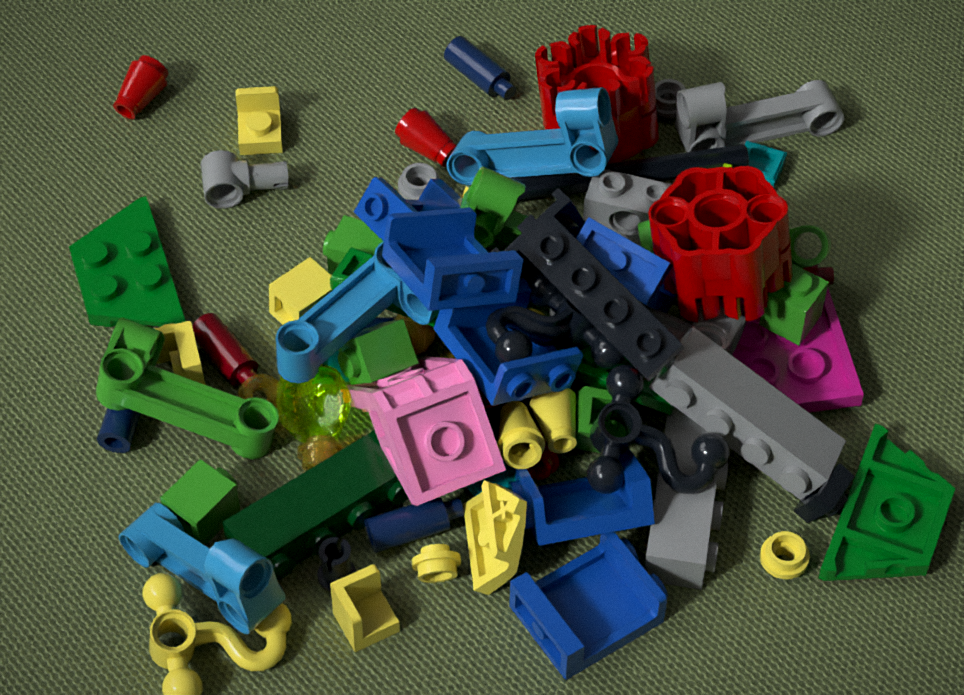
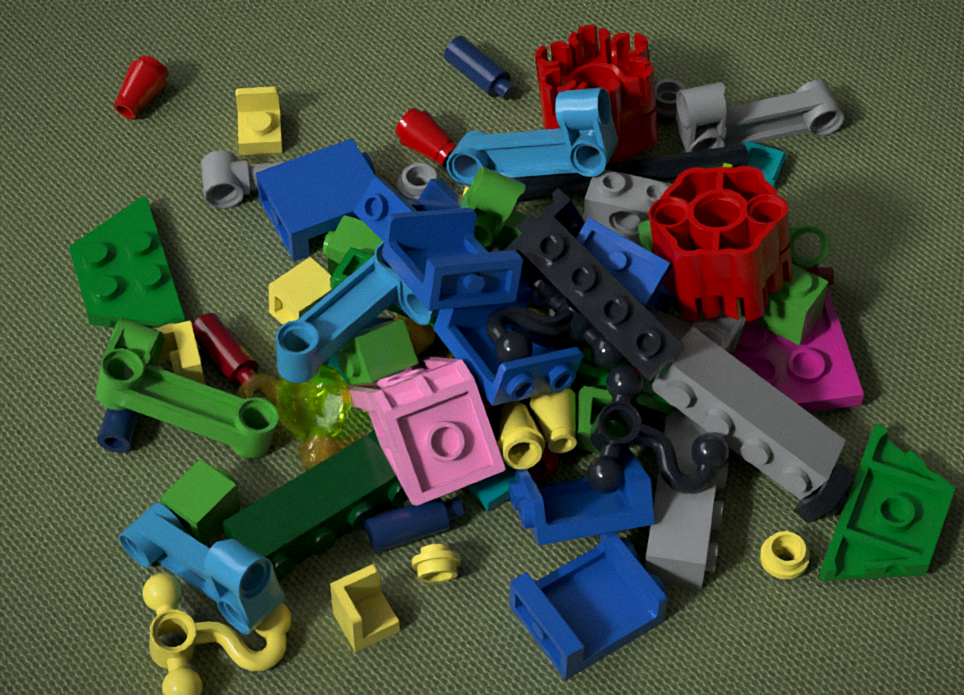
black pin [317,537,356,593] -> none
light yellow slope [463,480,527,595] -> none
none -> blue panel [256,138,376,262]

